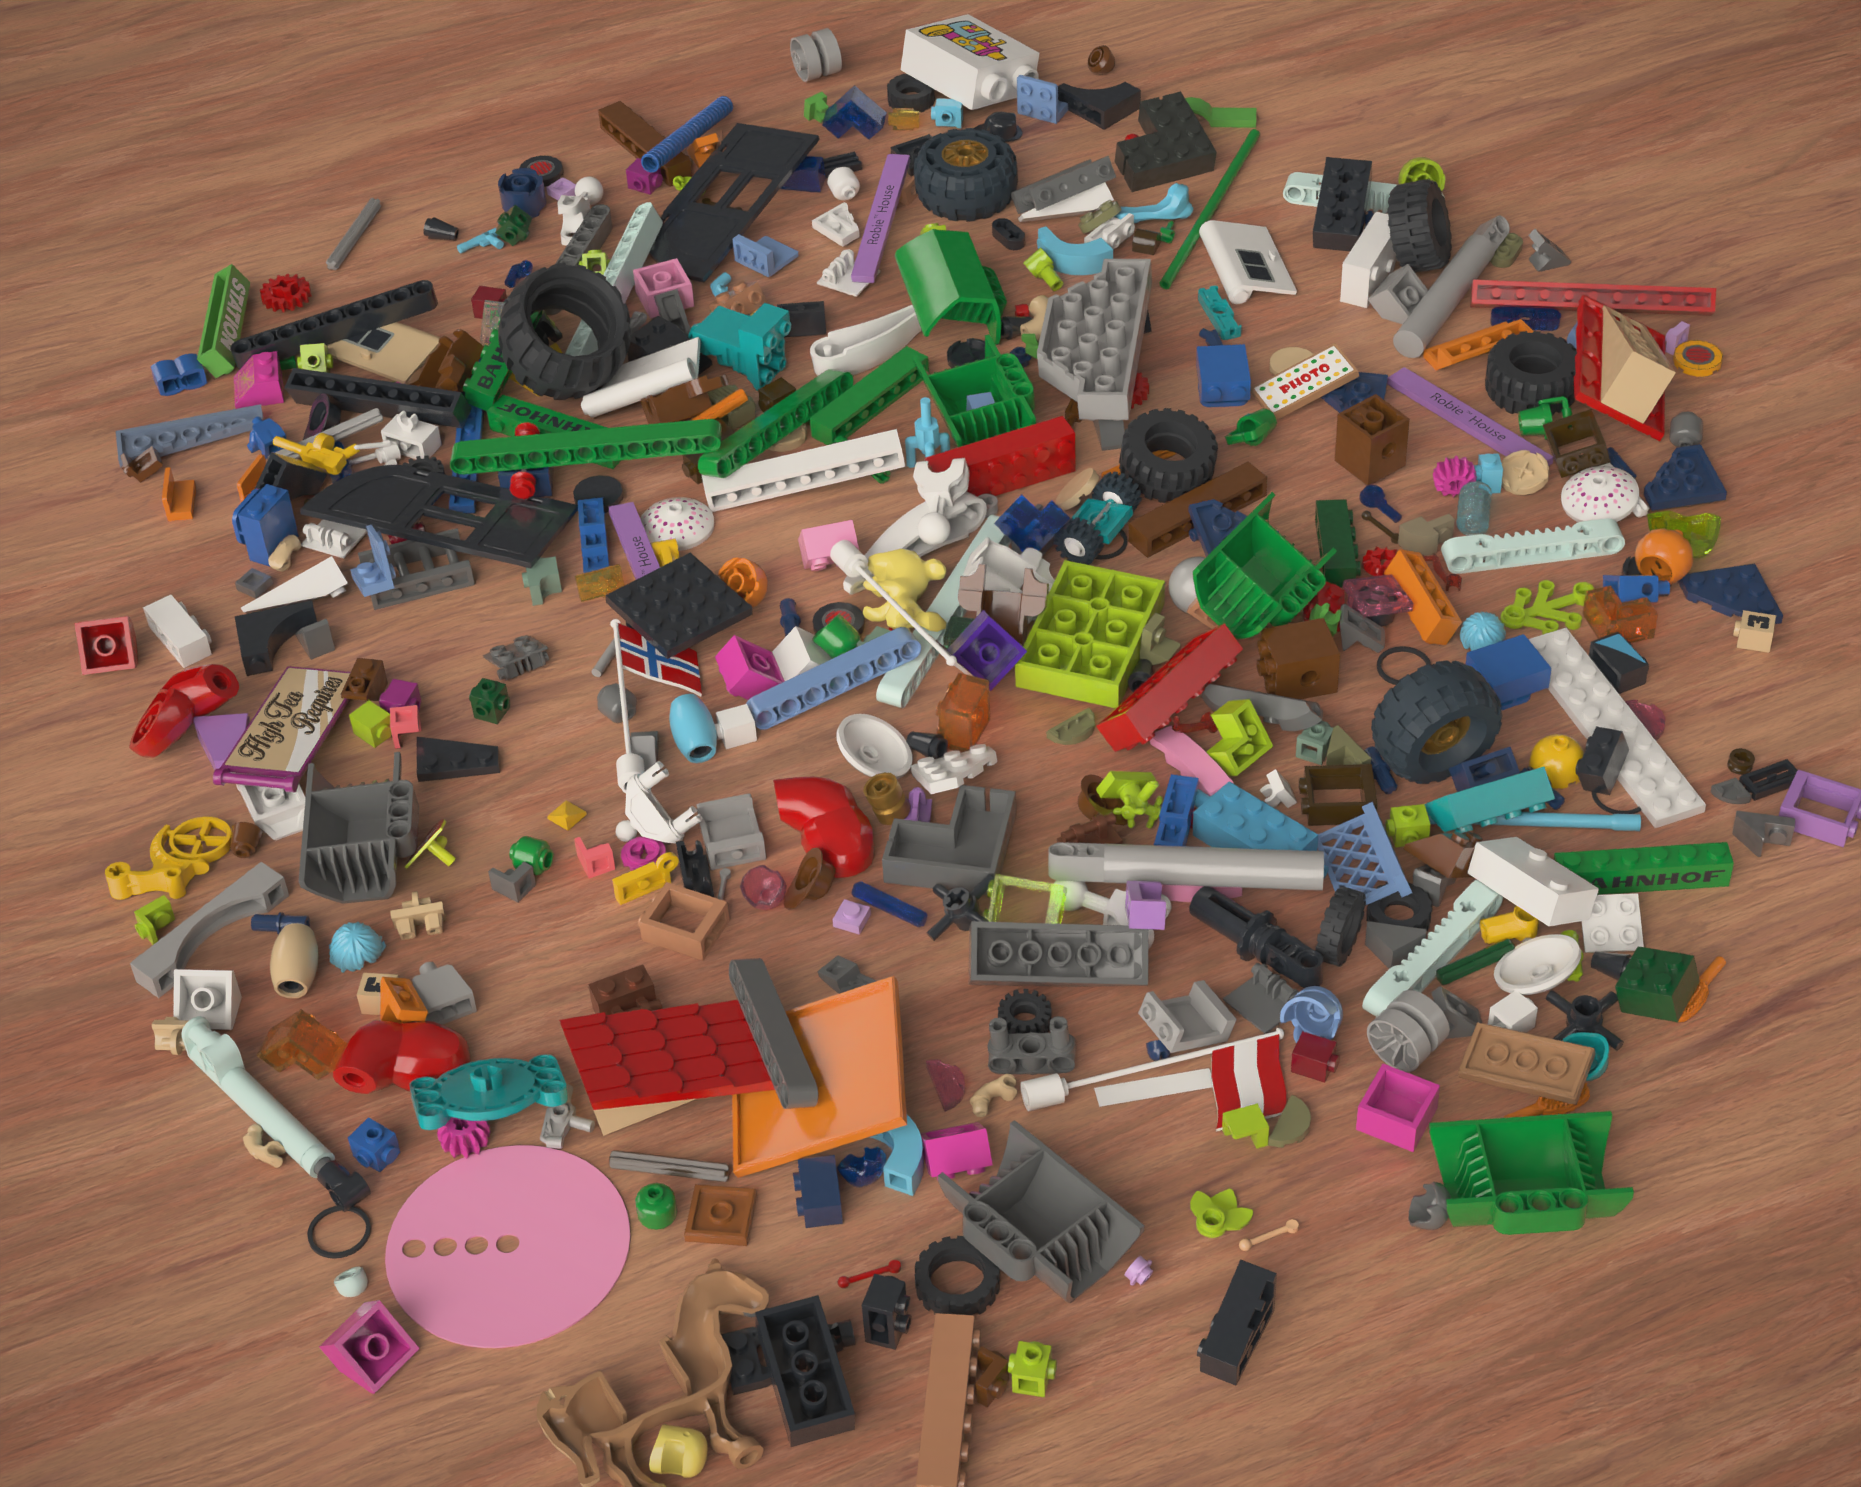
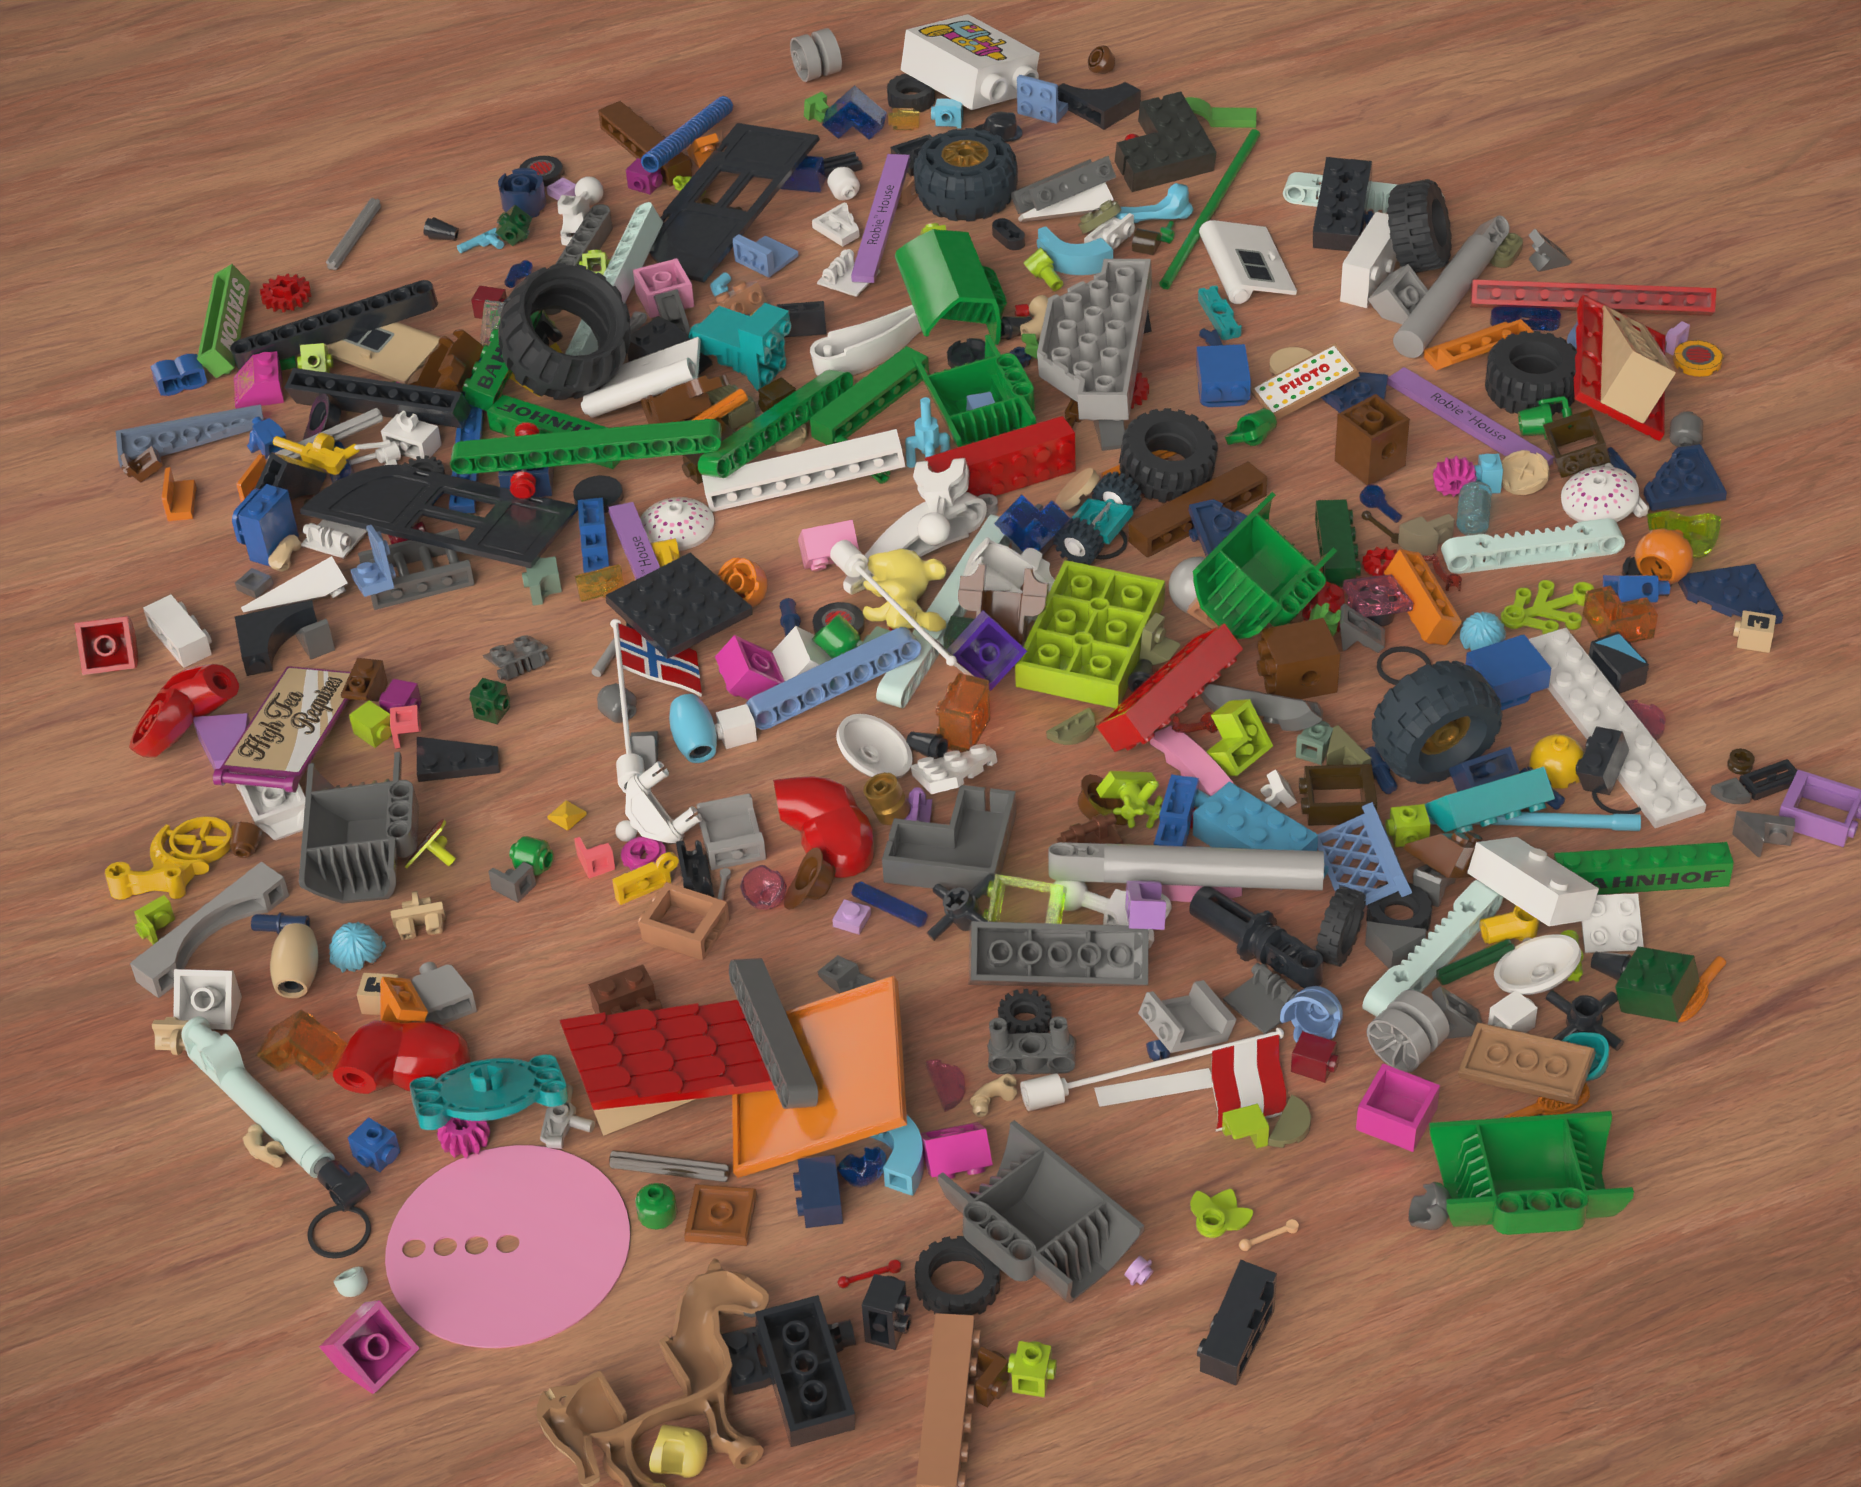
lime cylinder [1398,157,1445,191] -> none

